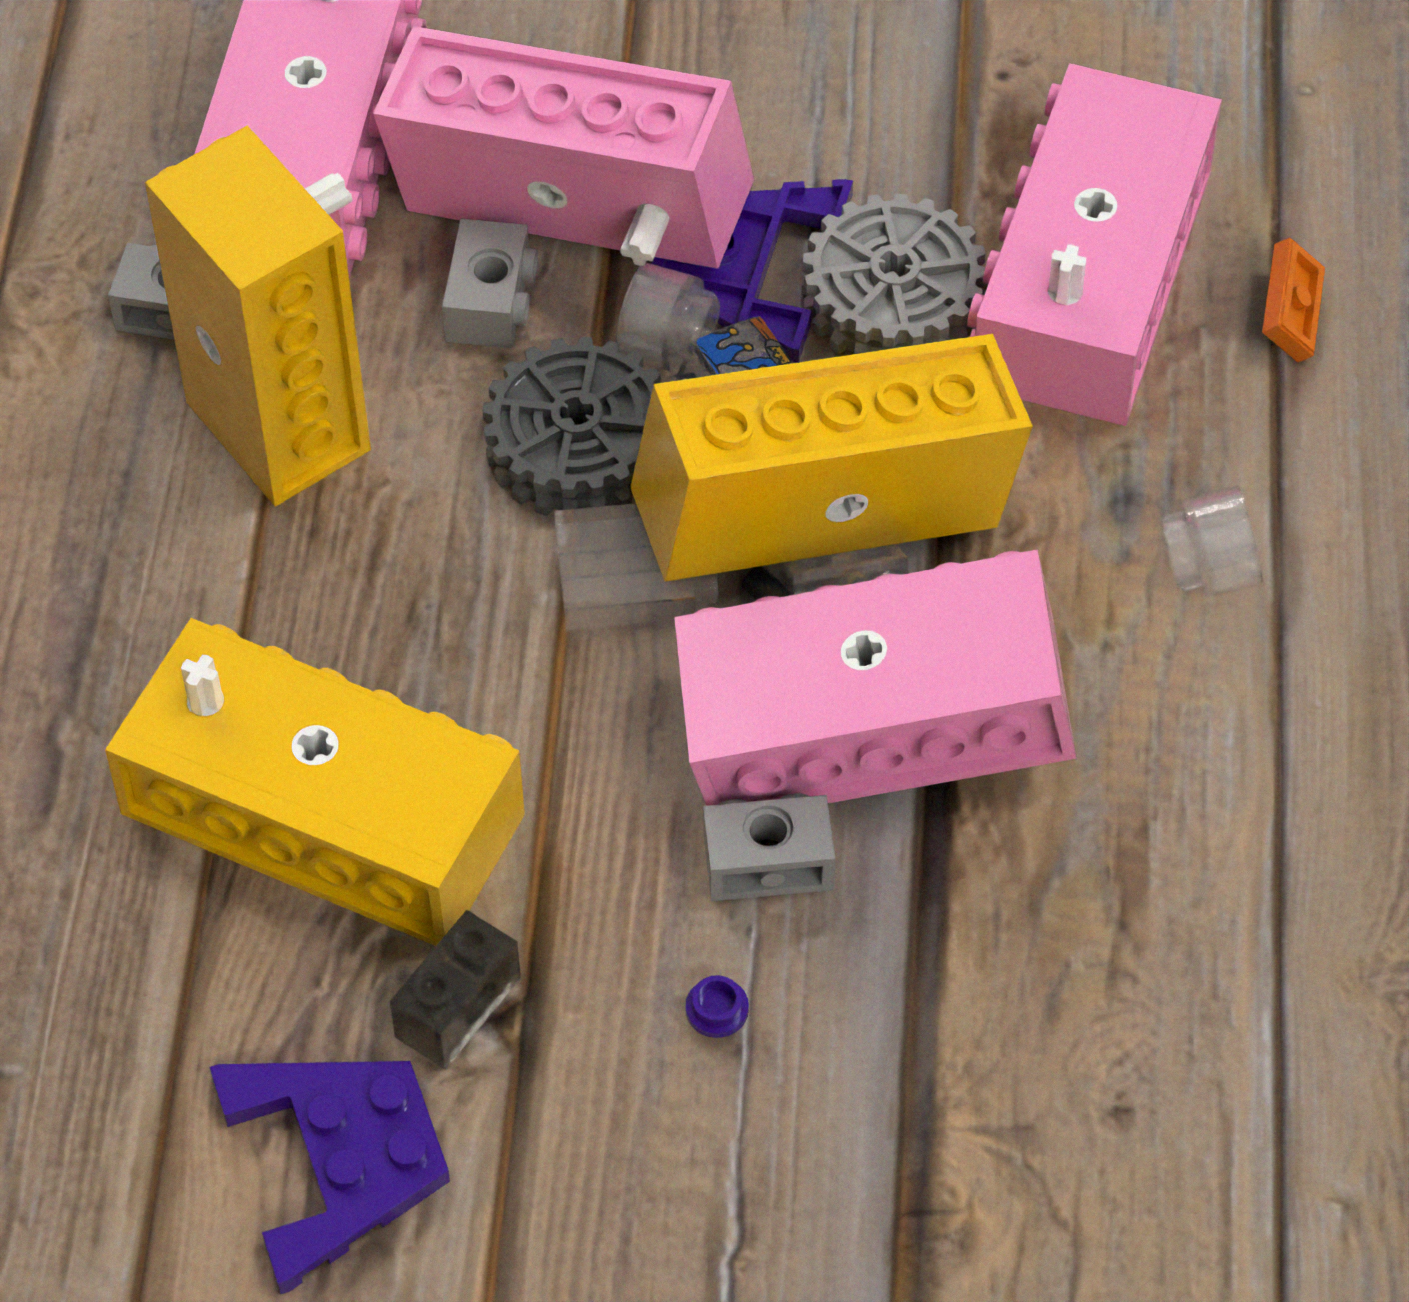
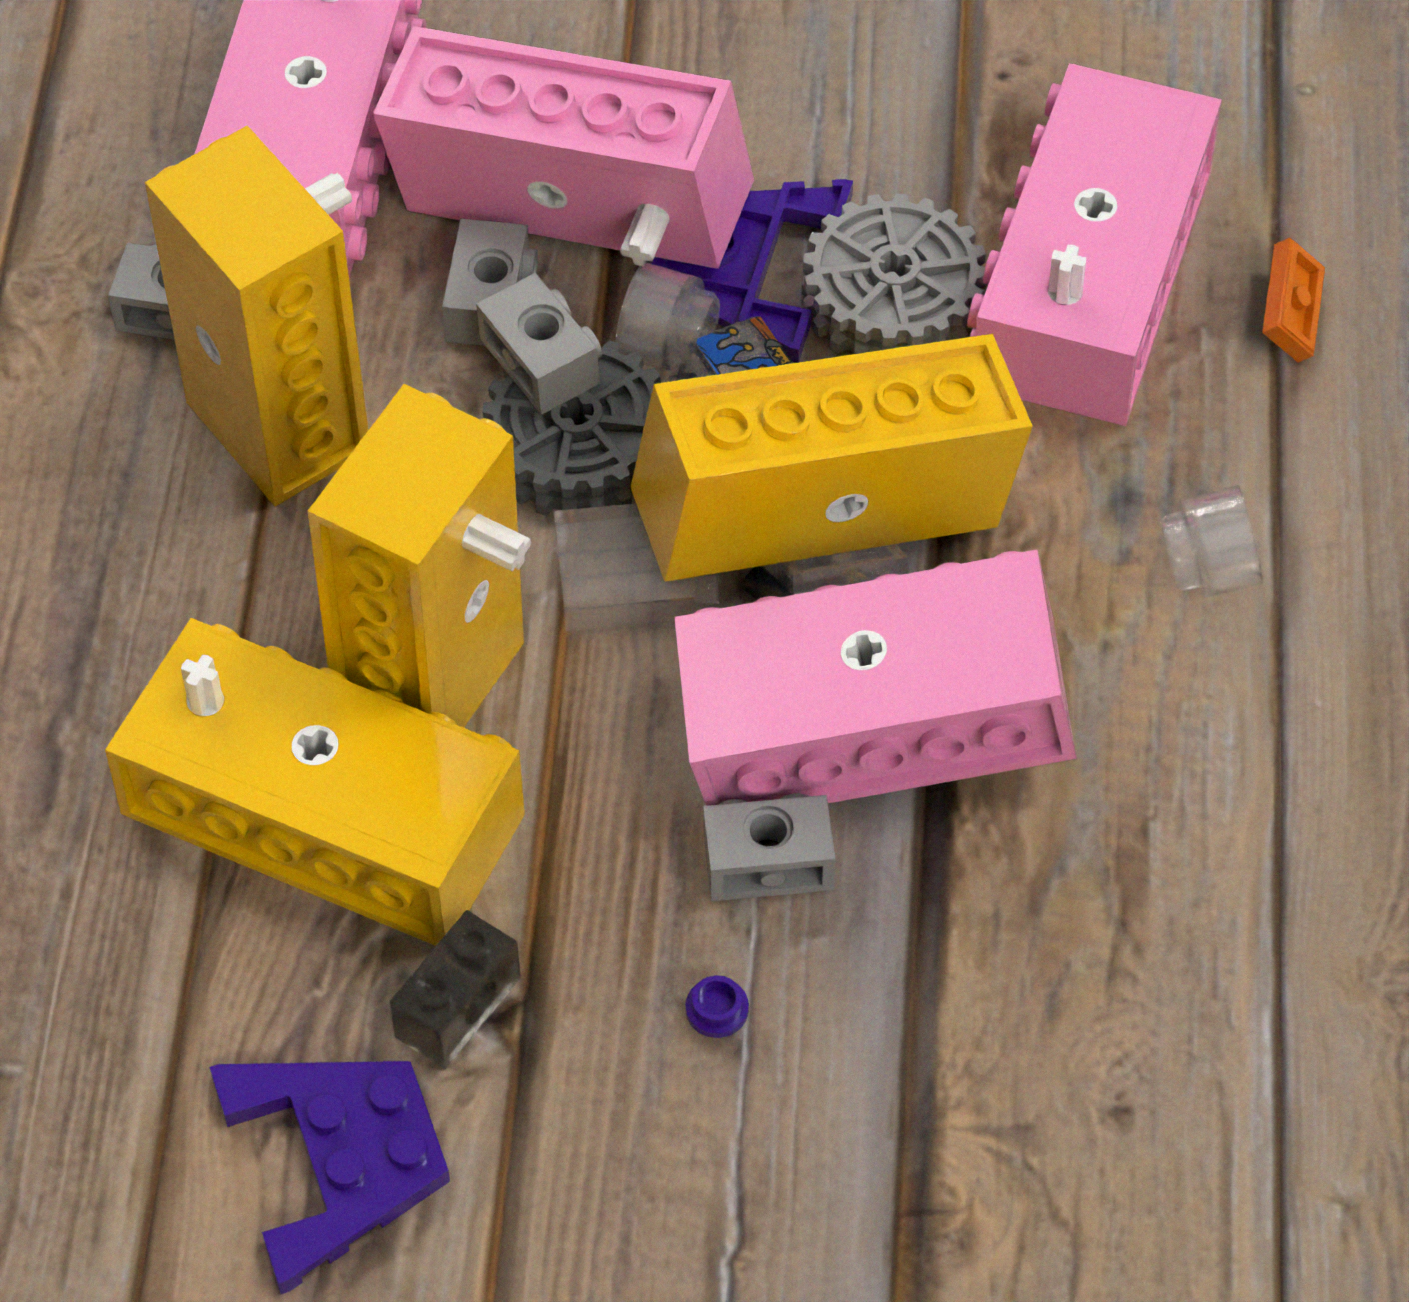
none -> yellow piece [308,384,531,728]
none -> light grey brick [476,273,602,415]

